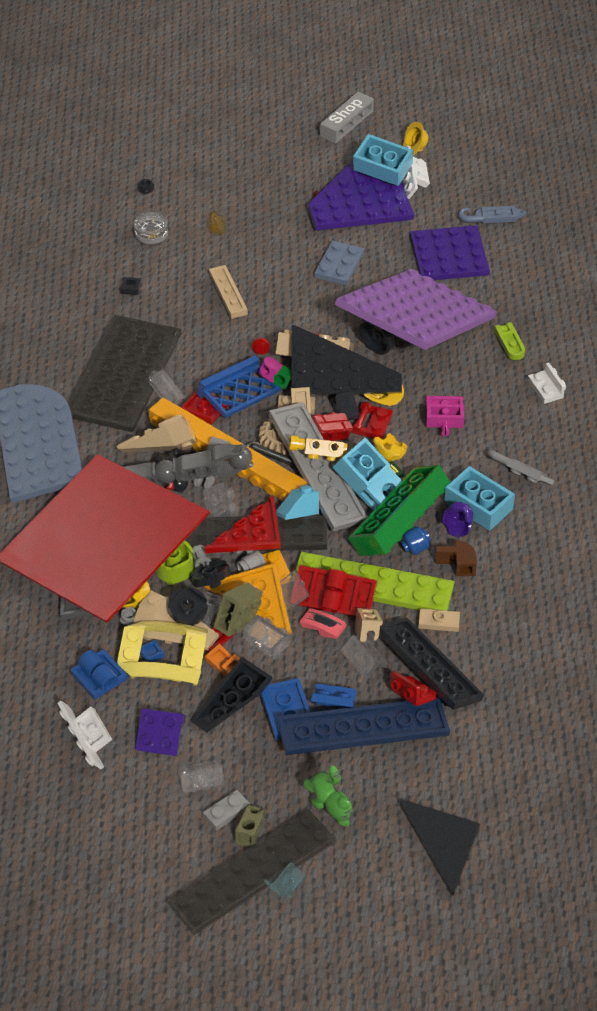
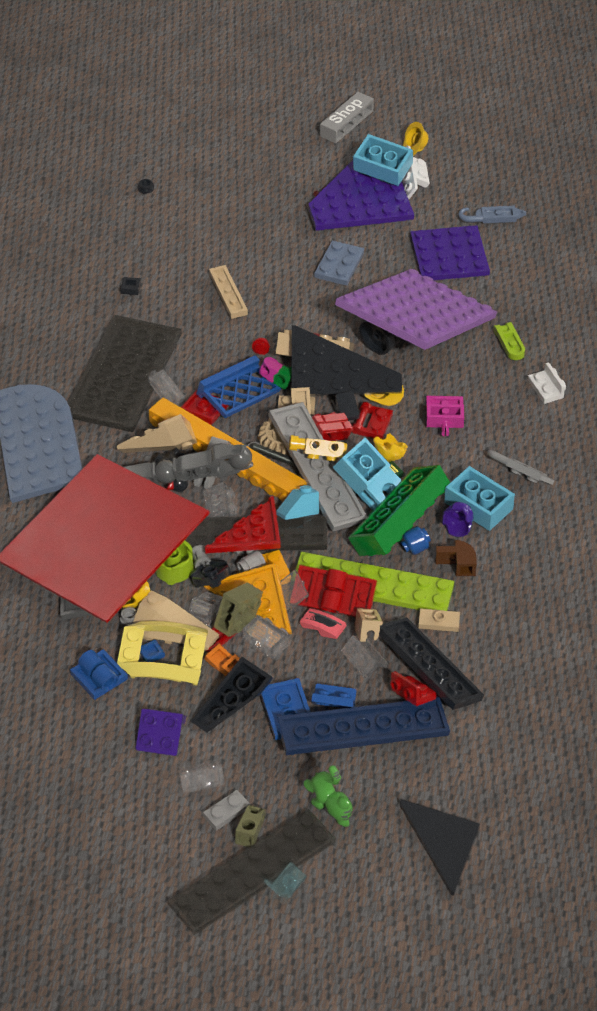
white bracket [57,701,112,769] -> none
clear piece [134,212,168,244] -> none
black plate [167,587,208,626] -> none
clear yellow slope [211,210,226,234] -> none

